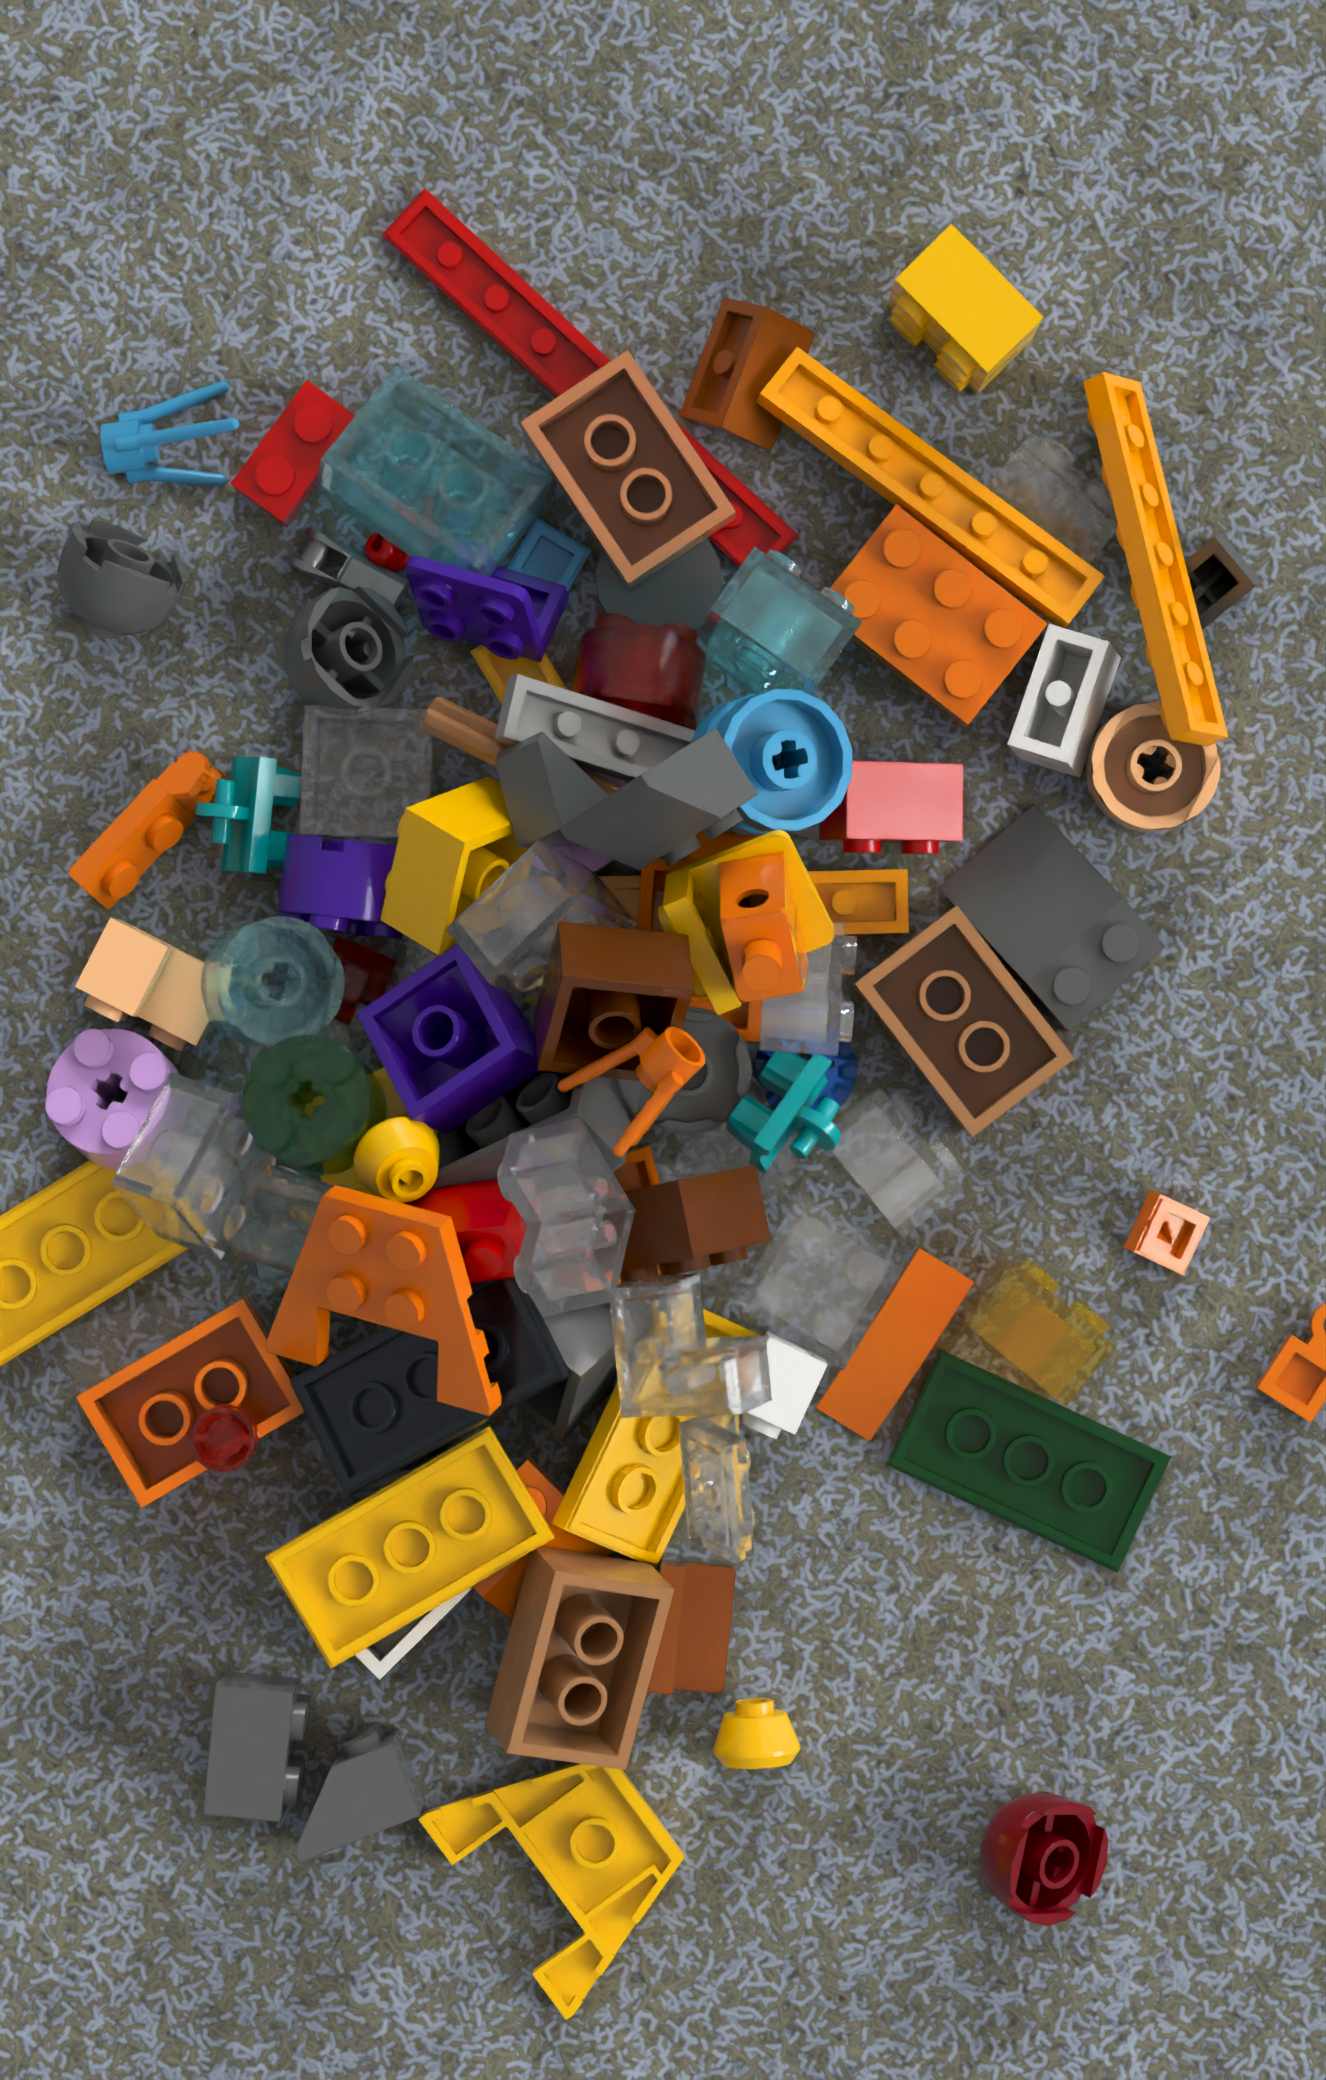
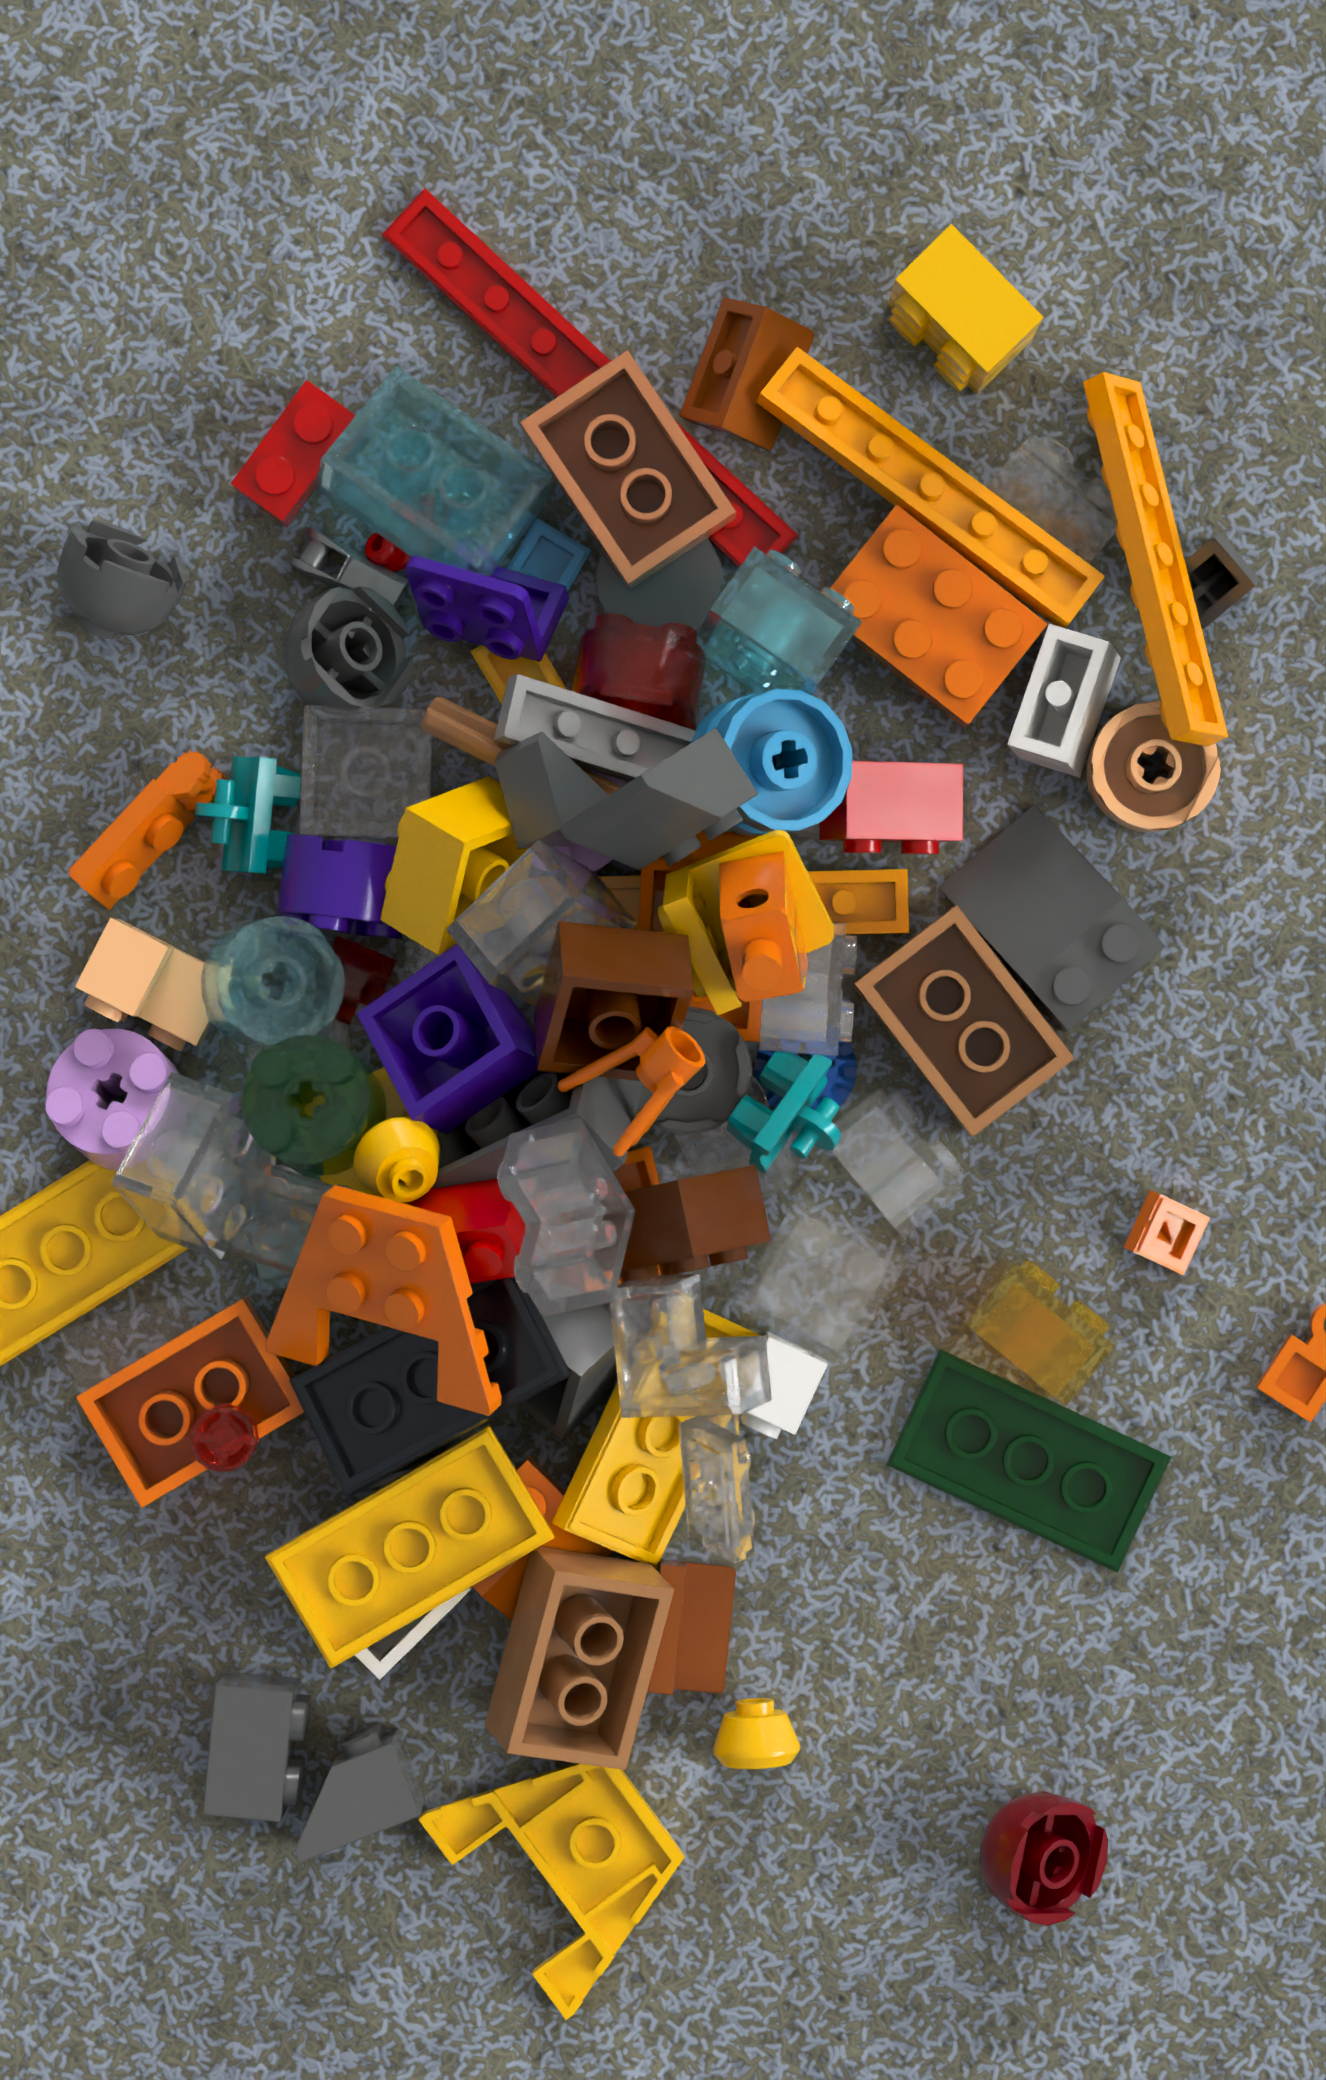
dark azure plant [100,381,239,486] -> none
orange slope [815,1246,974,1441] -> none

